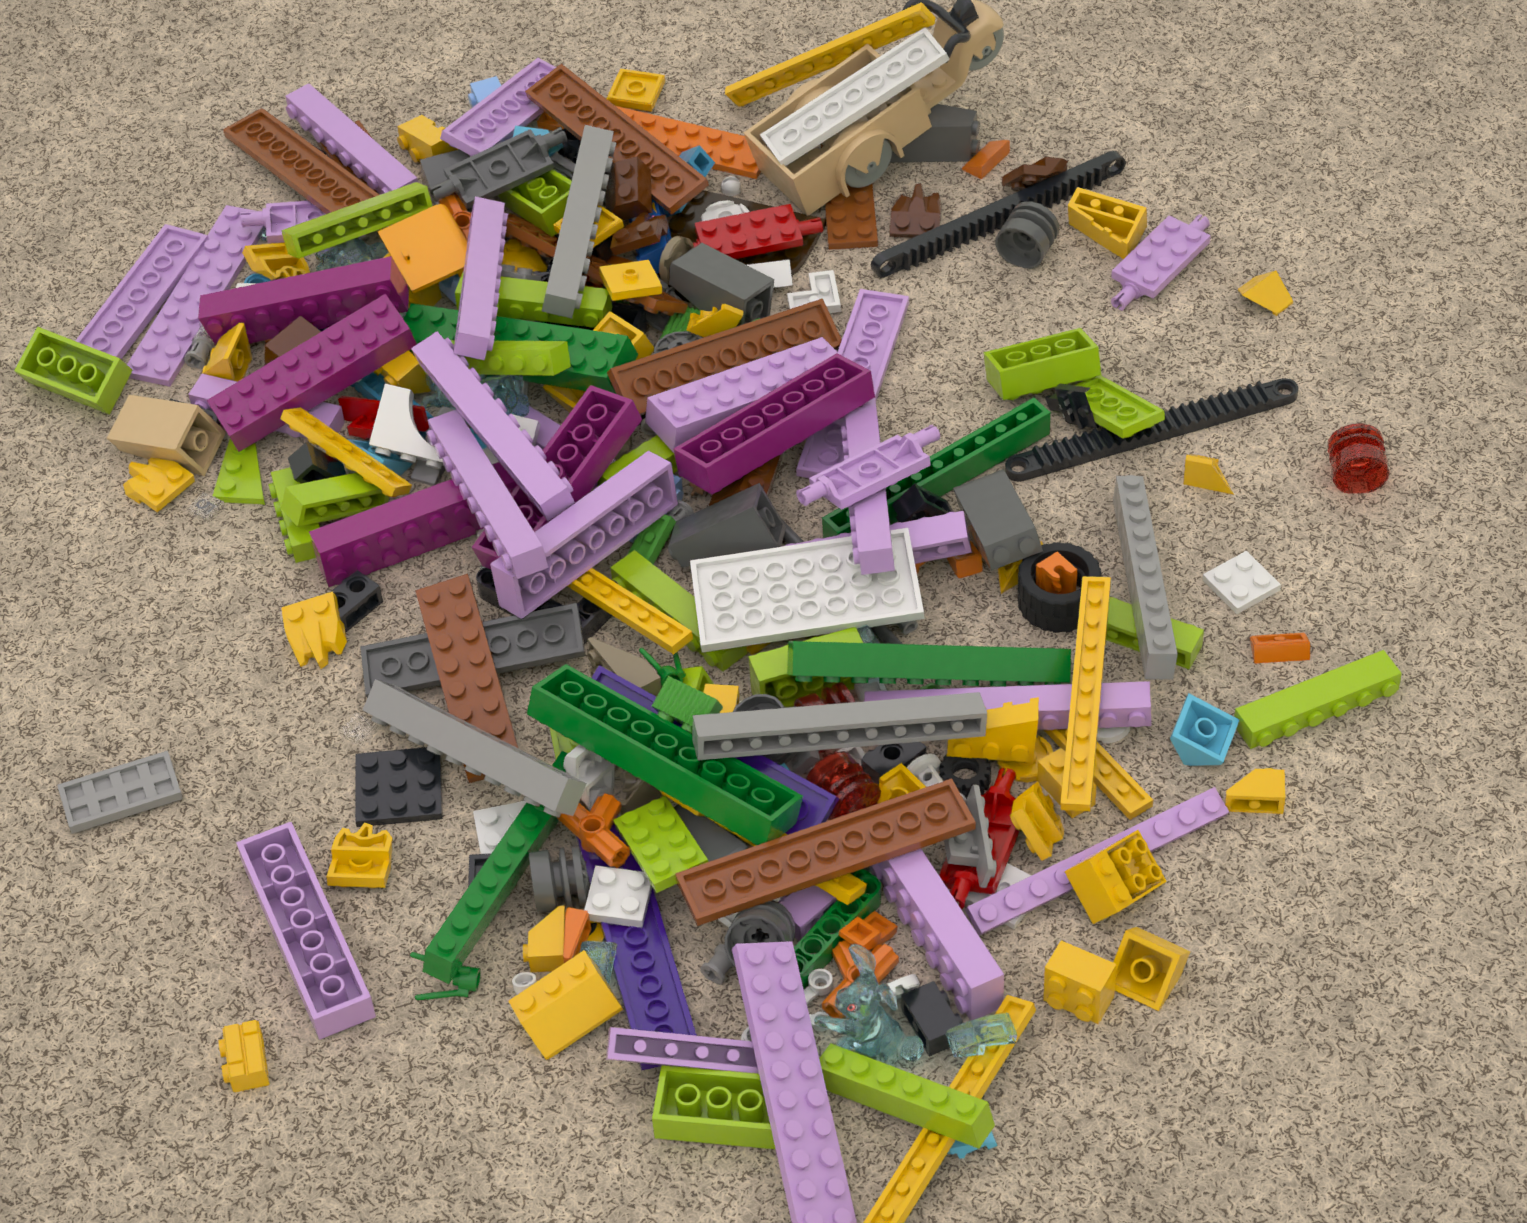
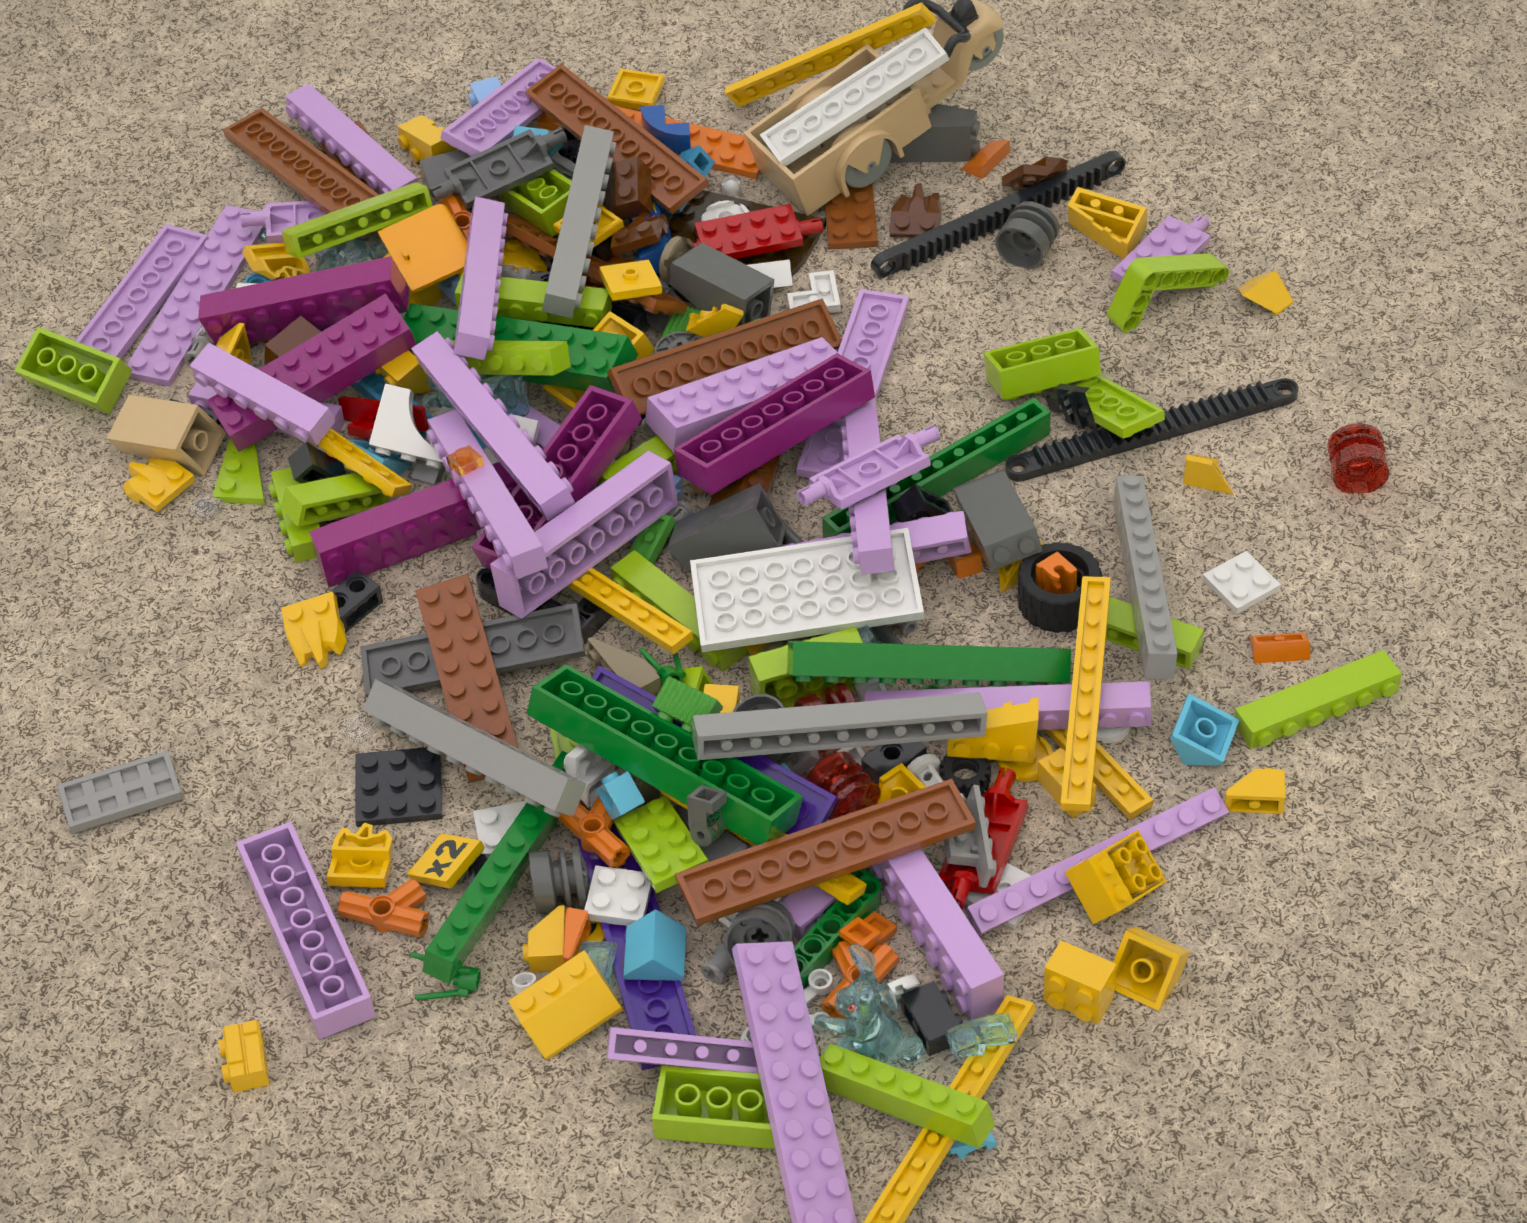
yellow plate [1010,781,1064,861] -> none
none -> lavender brick [190,343,336,445]
none -> orange piece [337,879,430,938]
none -> yellow tile [407,833,485,889]
none -> clear orange plate [446,445,484,476]
none -> medium azure brick [595,771,645,820]
none -> medium azure slope [624,910,687,981]
none -> blue brick [641,105,691,153]
none -> dark grey leg [687,785,727,847]
none -> lime beam [1107,253,1229,334]

